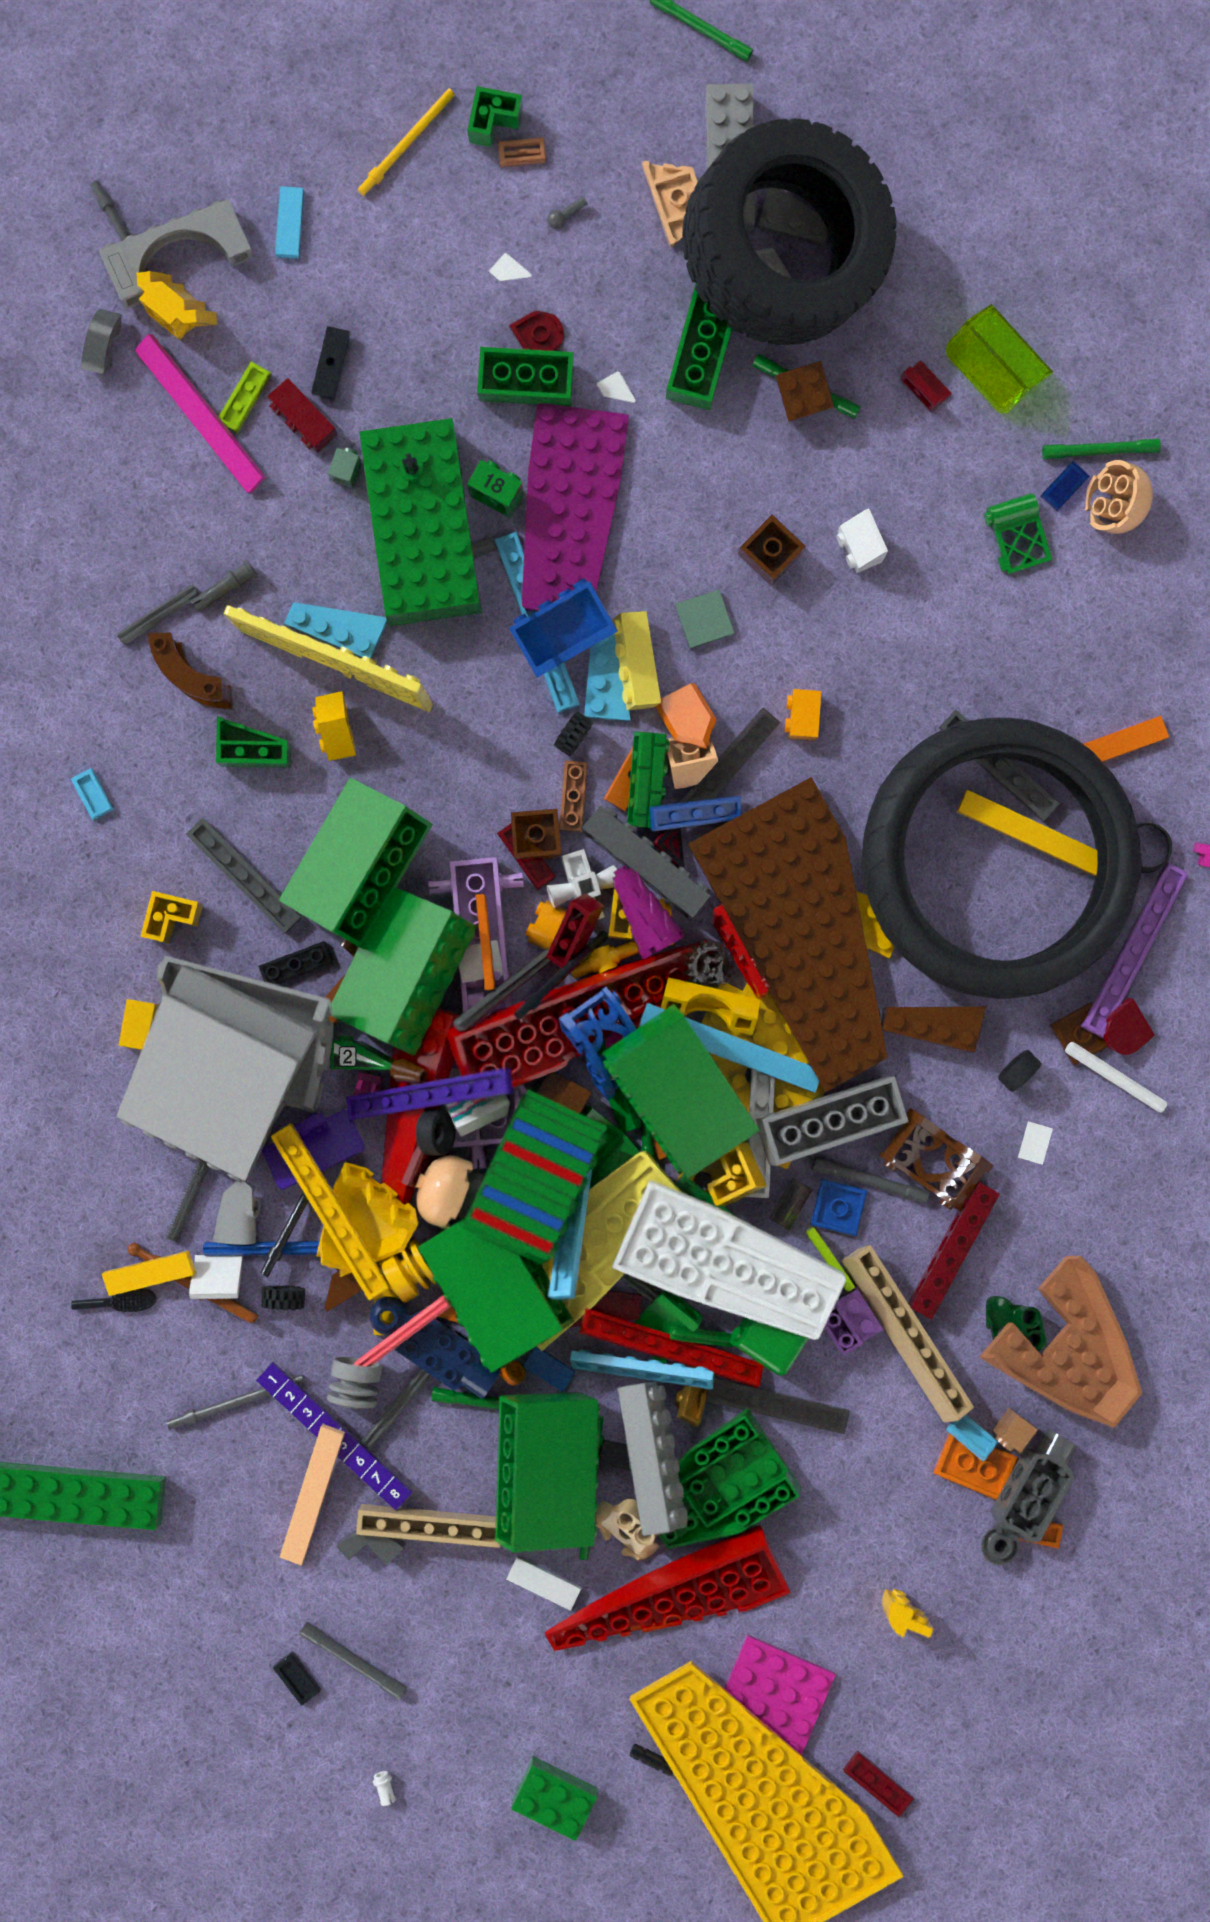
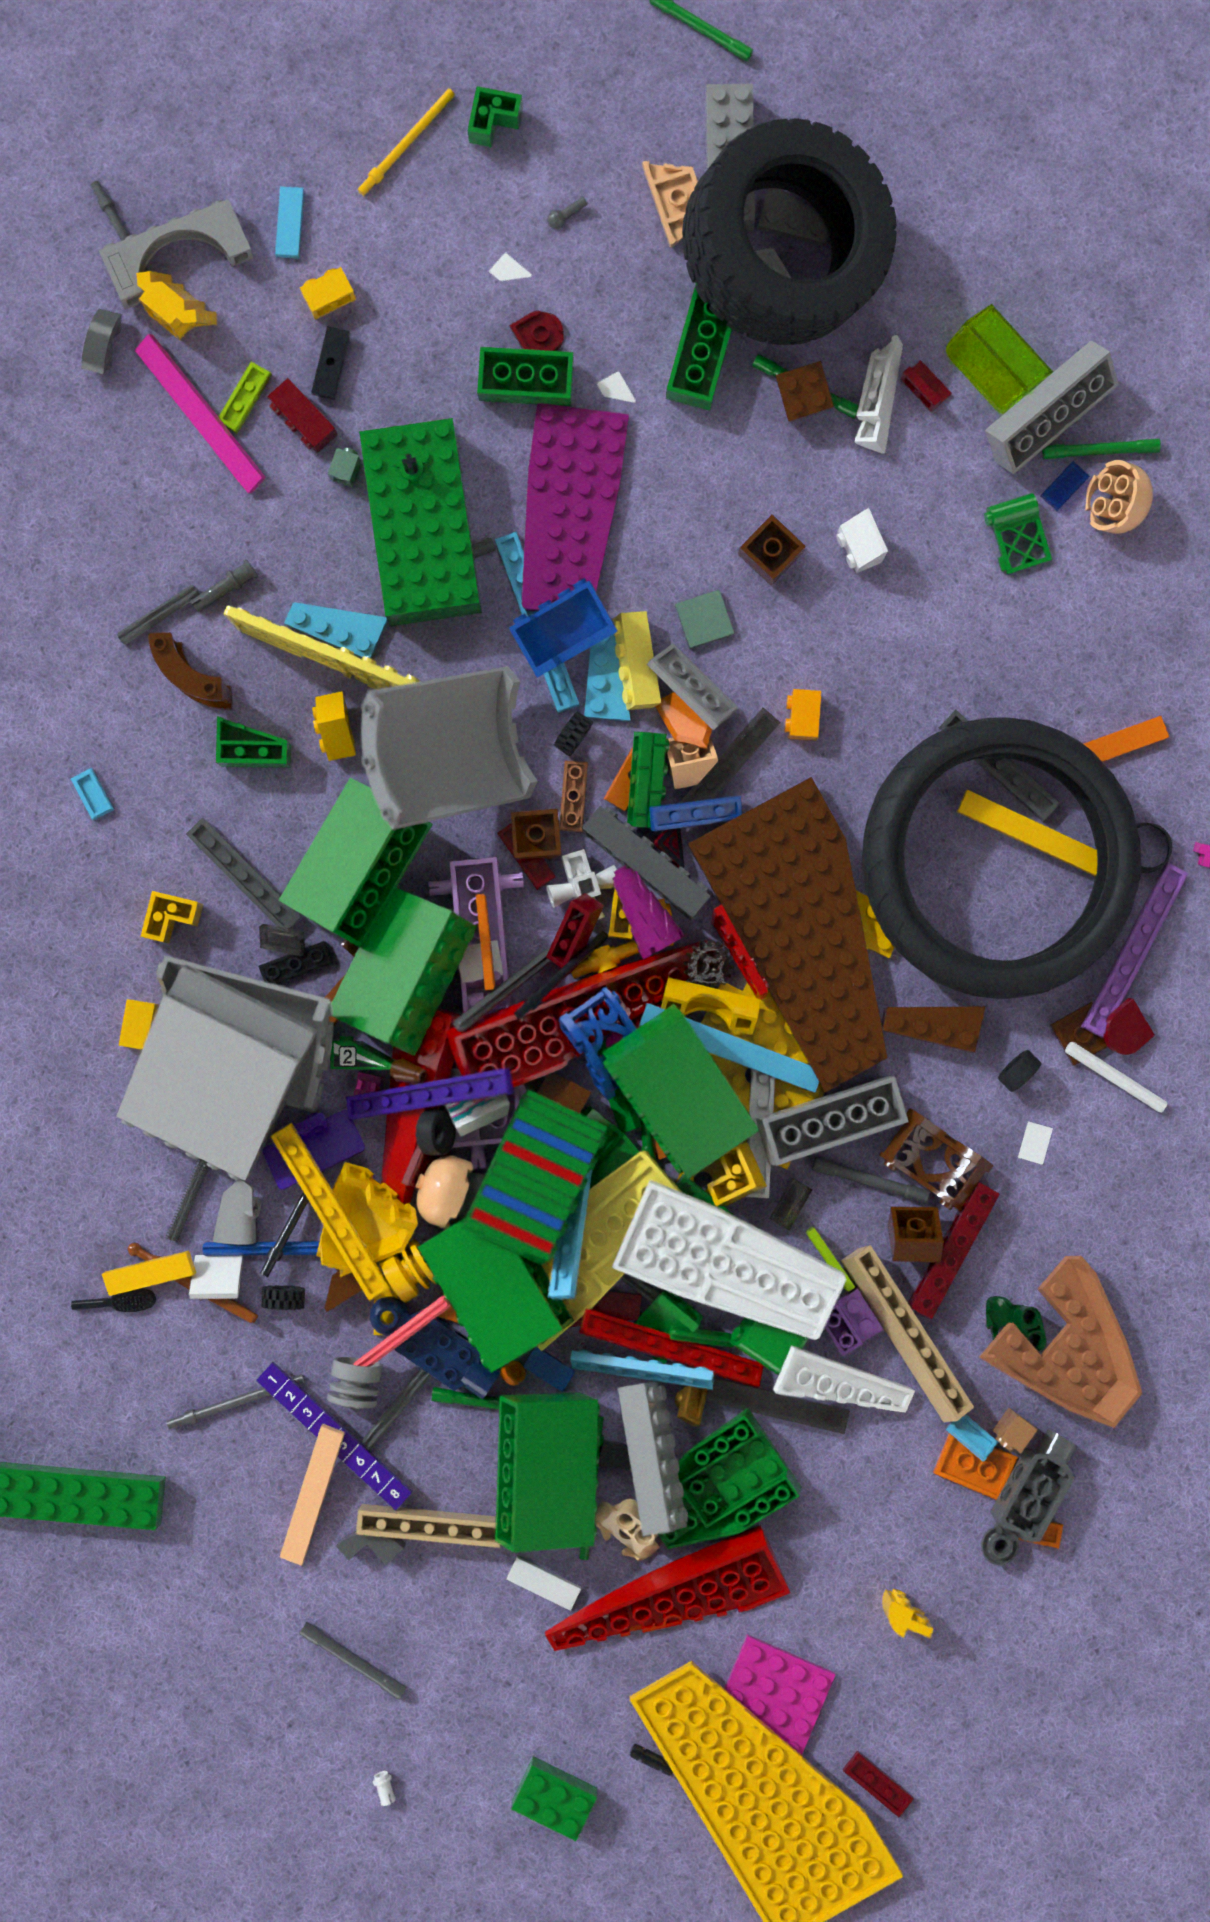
black tile [272,1651,321,1706] -> none
green brick [467,460,524,519] -> none
nougat tile [498,137,546,167] -> none
light orange cylinder [525,900,567,950] -> none
blue tile [810,1179,867,1236] -> none
none -> clear smoke tile [259,924,305,956]
none -> yellow brick [299,267,356,320]
none -> light grey panel [362,666,538,829]
none -> light grey tile [647,644,739,731]
none -> white wing [773,1346,915,1413]
none -> white wedge [855,335,903,453]
none -> reddish brown brick [888,1207,944,1262]
none -> light grey brick [985,341,1119,474]

